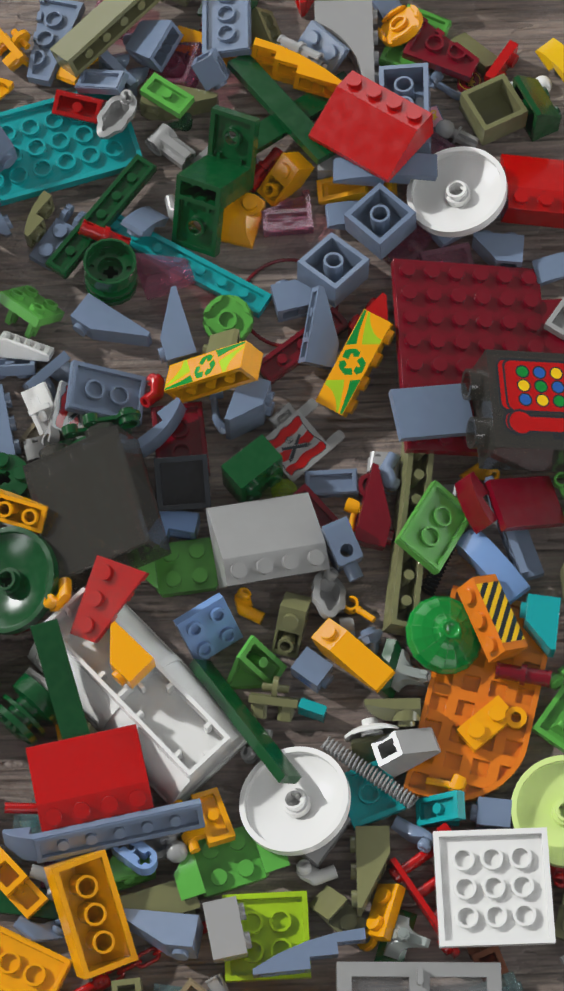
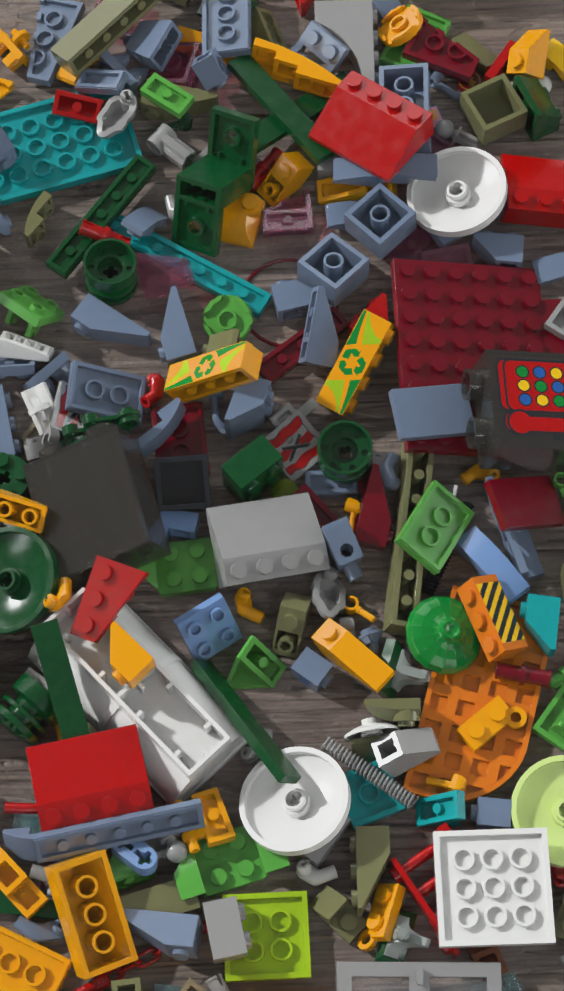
sand blue hinge [29,203,86,271] -> none
olive hips [248,676,300,722] -> none
sand blue slope [252,928,366,978] -> none
light grey pin [276,34,324,66] -> none
teal tile [298,698,327,723] -> none
sand blue arm [391,815,433,853] -> none
dark red slope [455,471,498,534] -> none
none -> dark green wheel [317,420,373,485]
none -> light orange slope [506,29,550,79]

